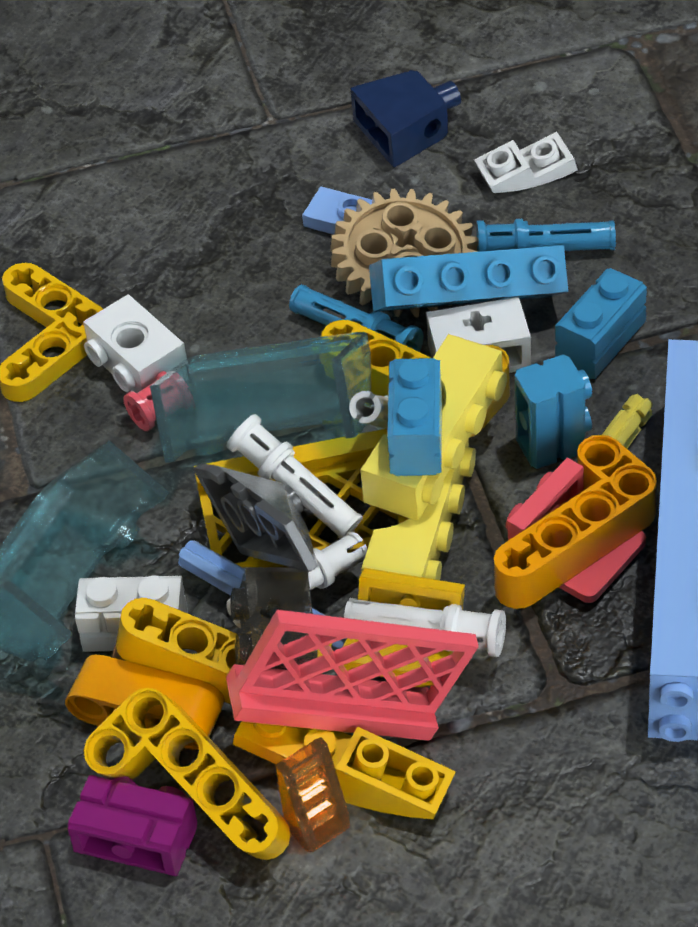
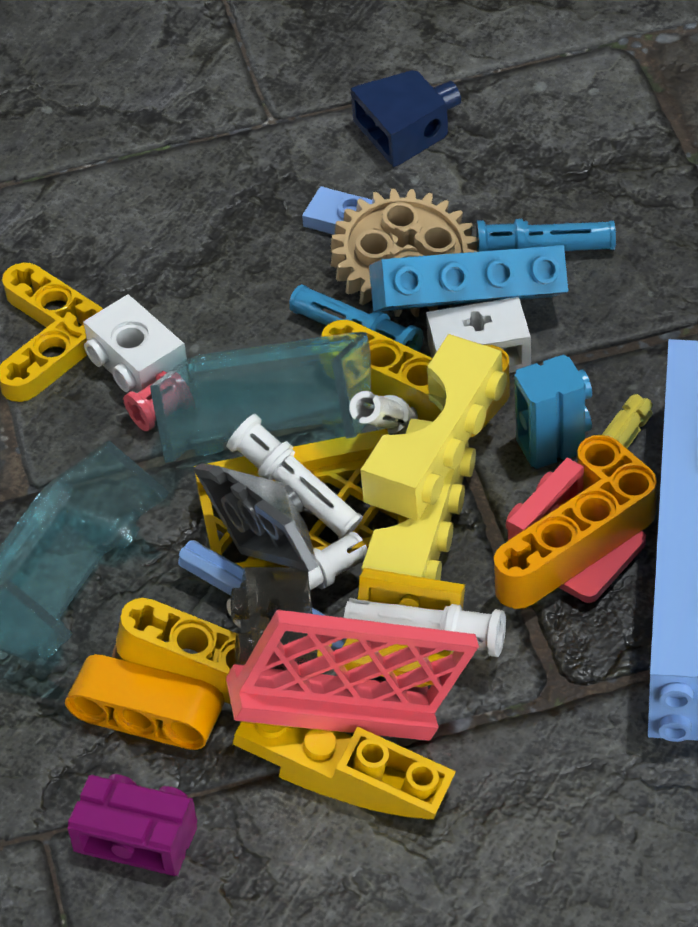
white brick [75,576,188,652] -> none
yellow beam [84,688,291,860] -> none
clear orange slope [276,737,350,852] -> none
dark azure brick [387,358,442,476] -> none
white slope [474,132,578,193] -> none
dark azure brick [555,268,647,379] -> none

